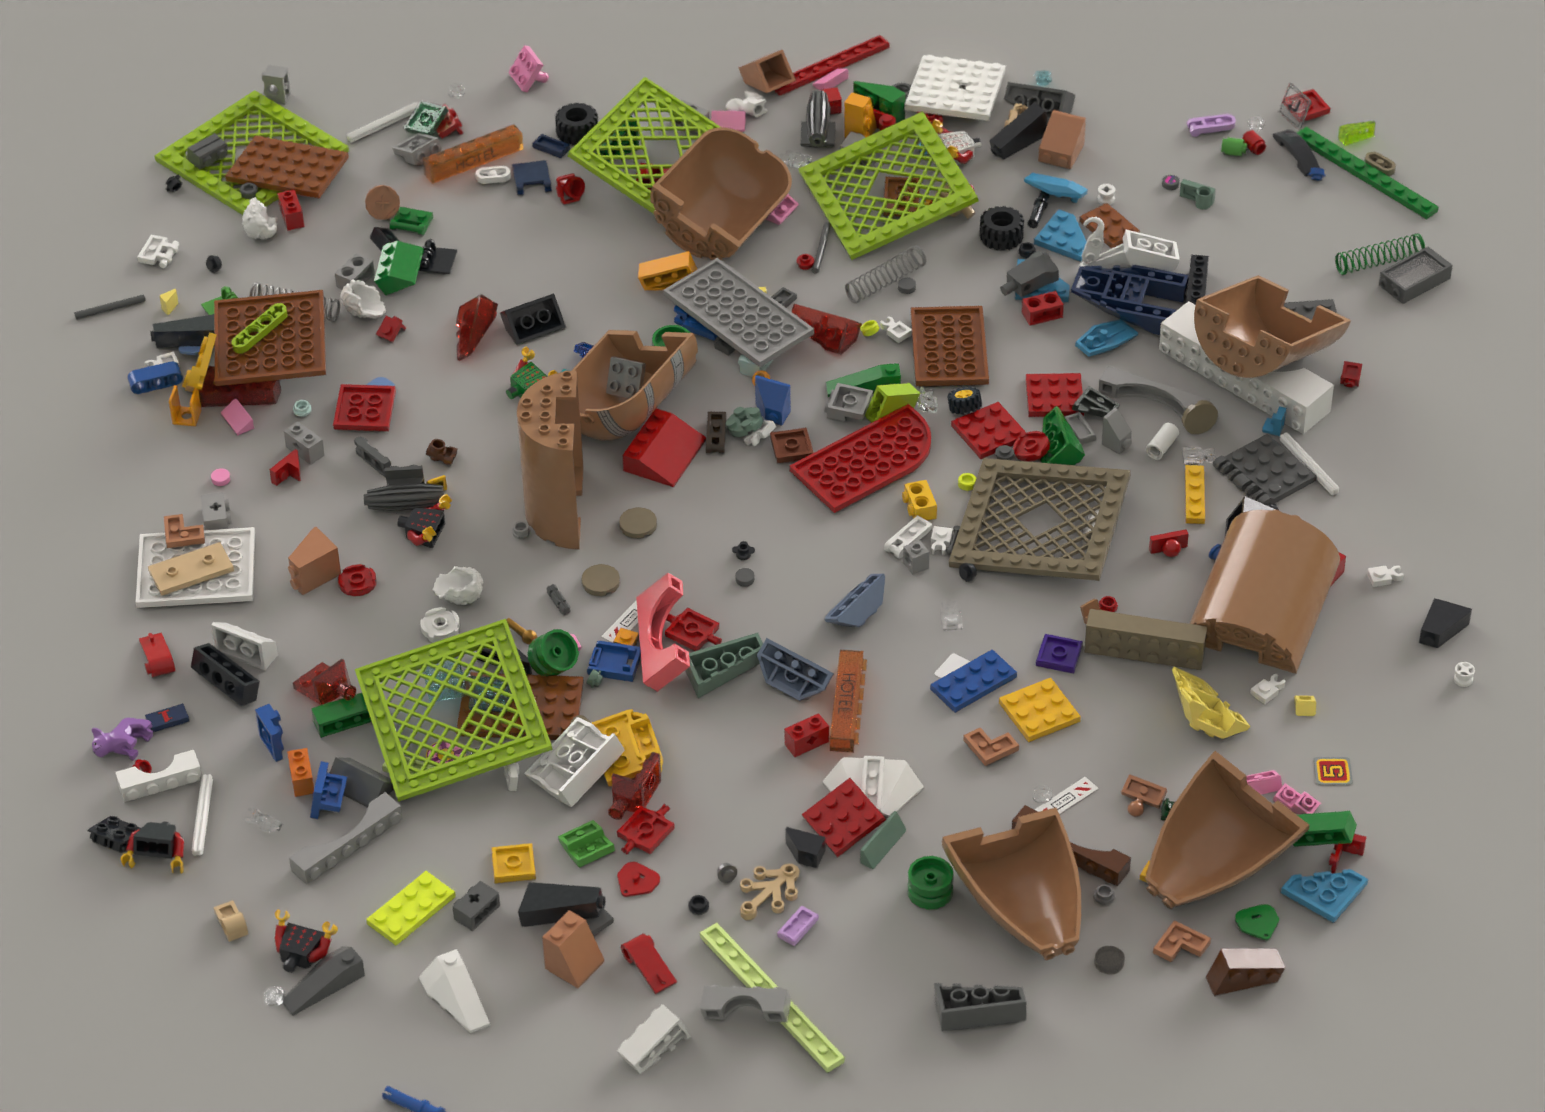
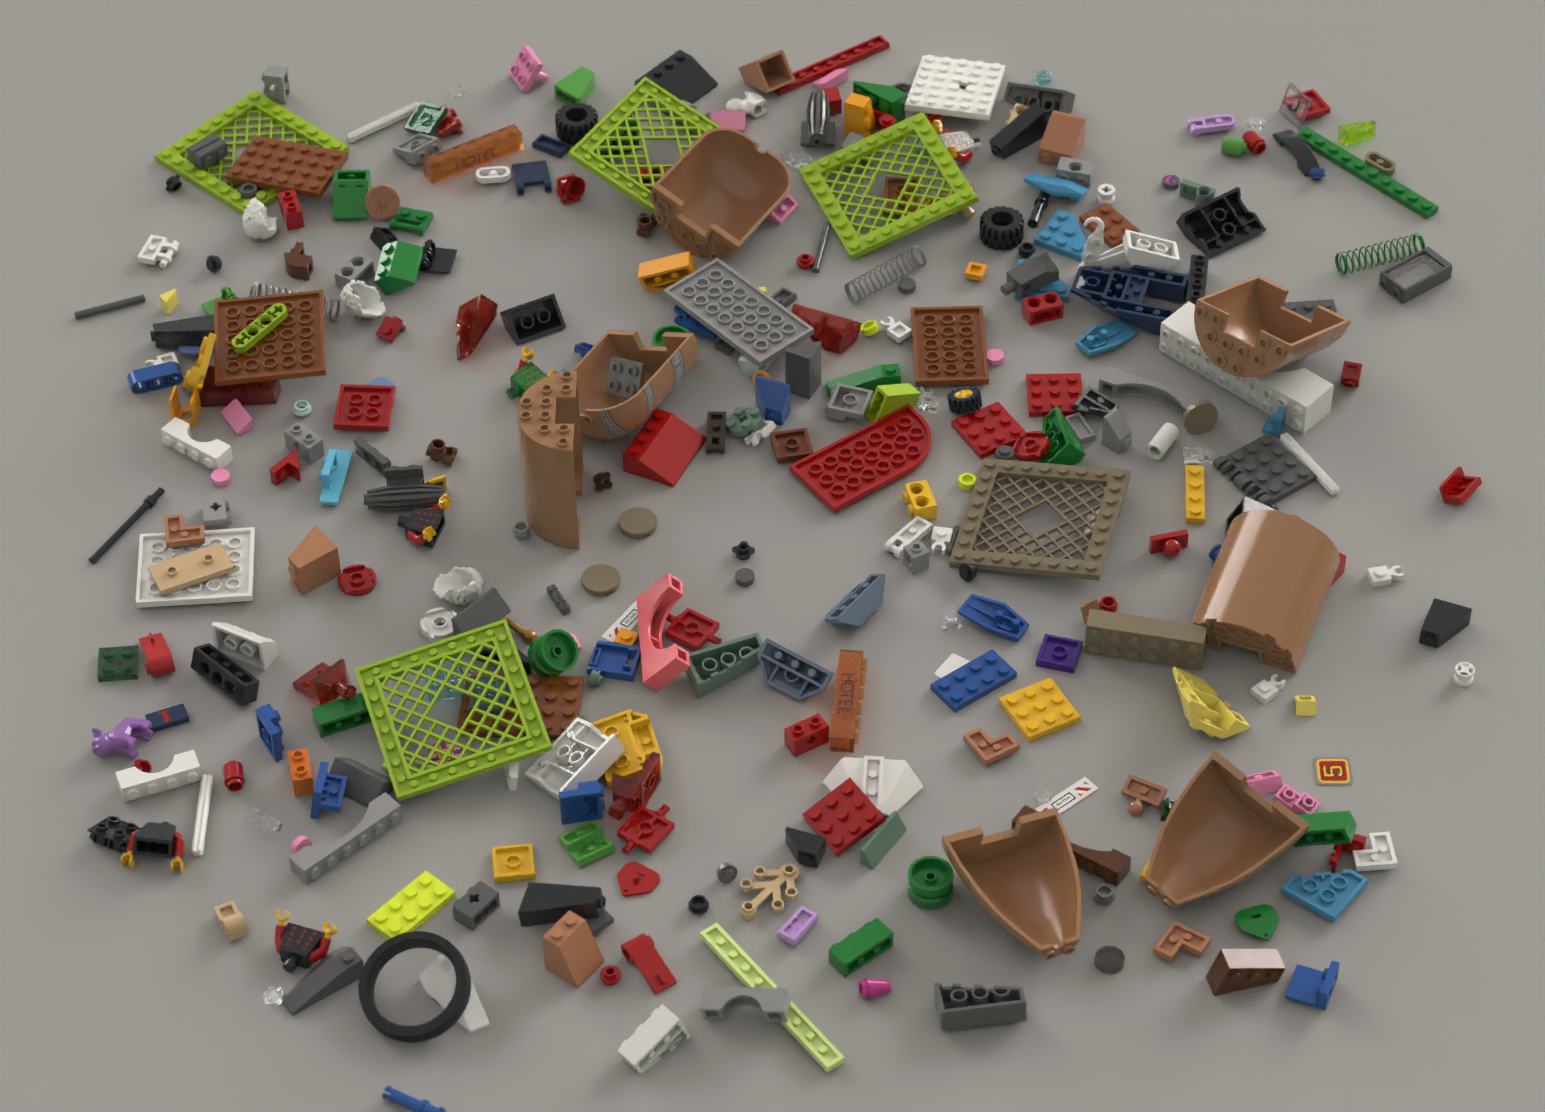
none -> black bar [89,487,165,564]
none -> clear green plate [97,645,139,682]
none -> white arch [161,417,233,470]
none -> red brick [223,760,245,792]
none -> reddish brown brick [284,242,314,281]
none -> bright pink tile [291,836,312,854]
none -> medium azure bracket [319,449,353,505]
none -> green slope [332,170,372,220]
none -> black tyre [358,931,471,1043]
none -> dark grey slope [451,587,511,636]
none -> bright green slope [554,66,595,105]
none -> blue plate [559,780,605,825]
none -> dark brown plate [593,472,612,492]
none -> red plate [600,965,621,986]
none -> black piece [635,50,718,117]
none -> reddish brown plate [637,213,658,237]
none -> dark grey slope [785,341,821,400]
none -> green brick [829,918,893,978]
none -> dark pink cone [858,978,891,999]
none -> blue piece [958,594,1029,642]
none -> light orange plate [965,262,987,282]
none -> bright pink tile [987,349,1004,366]
none -> light grey brick [1056,156,1095,188]
none -> black piece [1176,186,1266,258]
none -> blue bracket [1285,961,1340,1010]
none -> white plate [1352,832,1398,872]
none -> red bracket [1439,467,1482,505]

